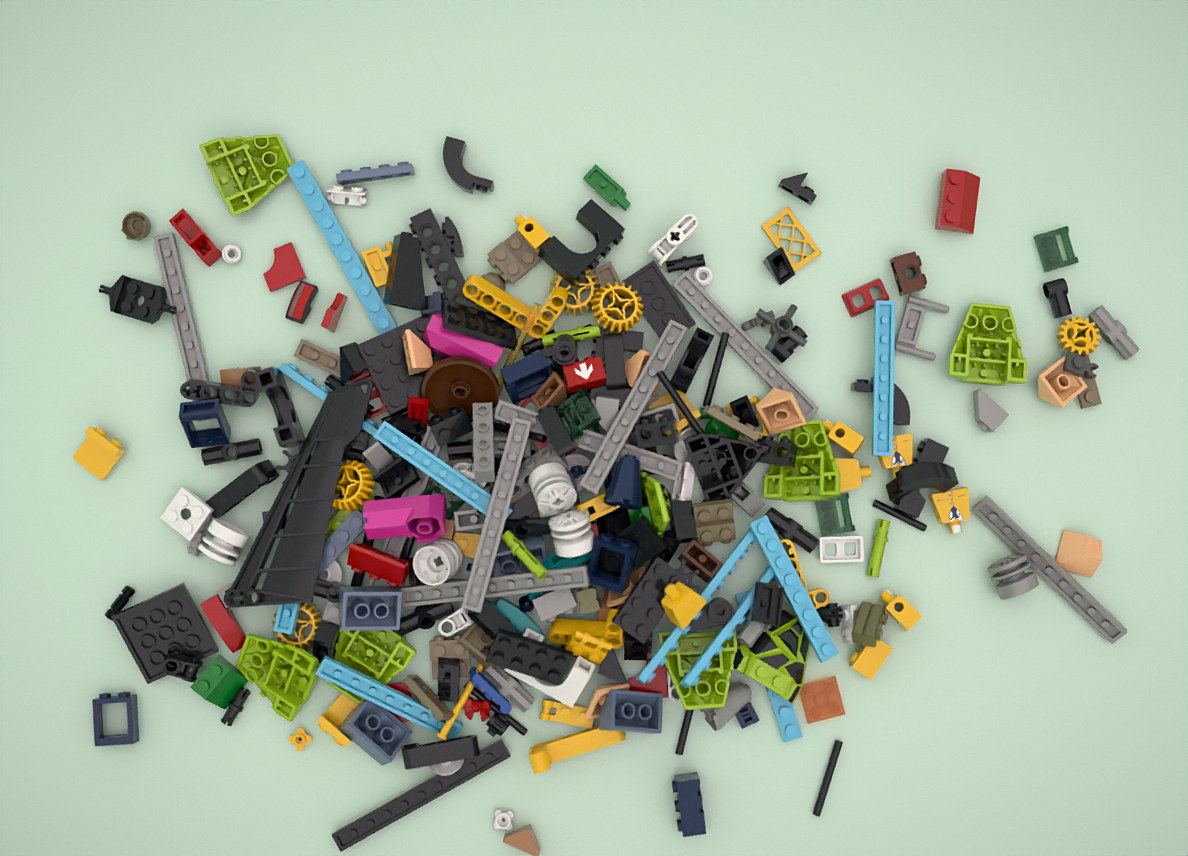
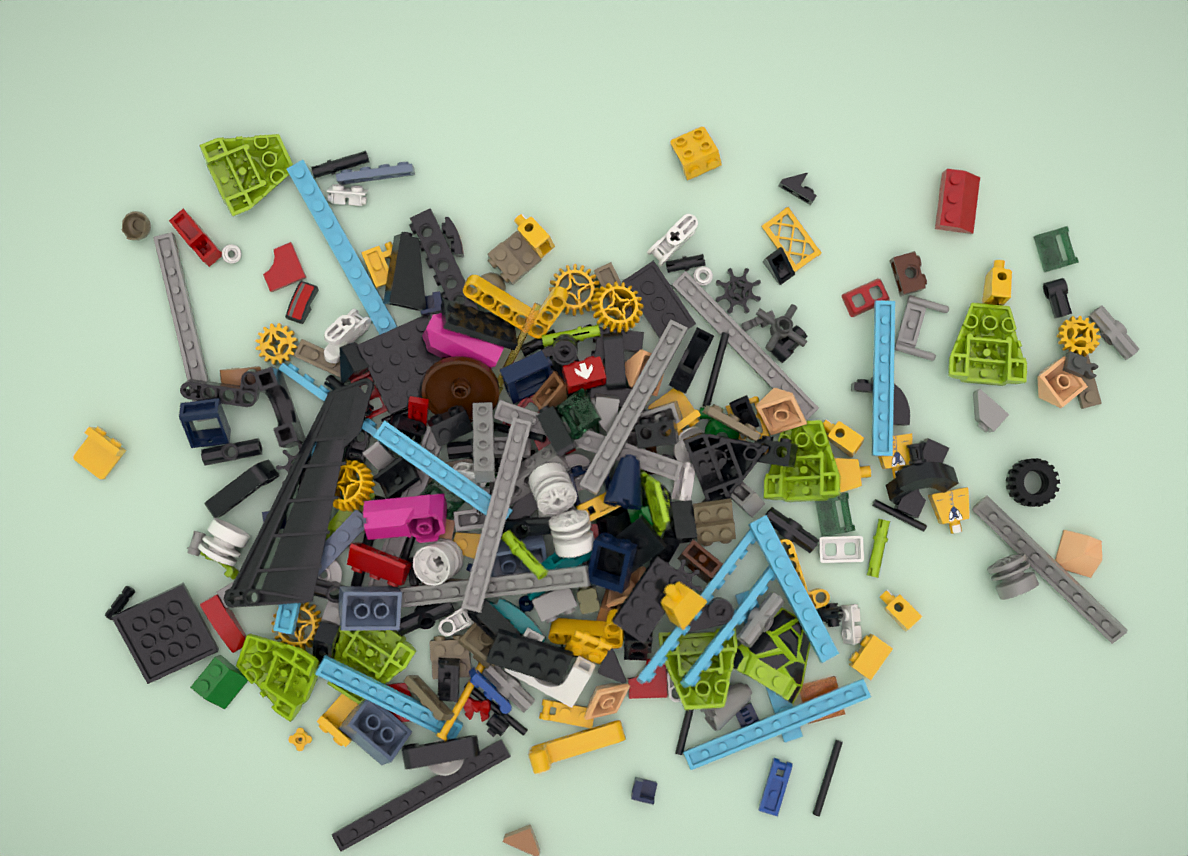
dark blue window [92,692,139,746] -> none
black plate [99,275,177,324] -> none
white piece [161,487,214,541] -> none
black piece [162,652,203,682] -> none
black pin [221,687,251,726] -> none
red tile [321,293,348,333] -> none
light nougat slope [402,329,433,375] -> none
black arch [443,136,494,194] -> none
white plate [493,810,514,830] -> none
black arch [538,199,625,286] -> none
green hinge [583,164,630,211] -> none
sand blue slope [599,689,663,734] -> none
black bar [656,370,705,434] -> none
dark blue wedge [672,772,706,837] -> none
black plate [751,582,784,627] -> none
olive brick [852,601,888,647] -> none
none -> lime piece [200,551,239,580]
none -> yellow gear [255,323,298,365]
none -> black pin [311,150,370,178]
none -> white piece [324,308,371,364]
none -> dark blue panel [631,777,657,805]
none -> yellow bracket [670,127,722,181]
none -> medium azure plate [683,678,871,770]
none -> black gear [715,268,761,314]
none -> blue plate [758,758,793,817]
none -> black bush [906,443,926,464]
none -> yellow torso [982,260,1012,305]
none -> black tyre [1006,458,1060,507]

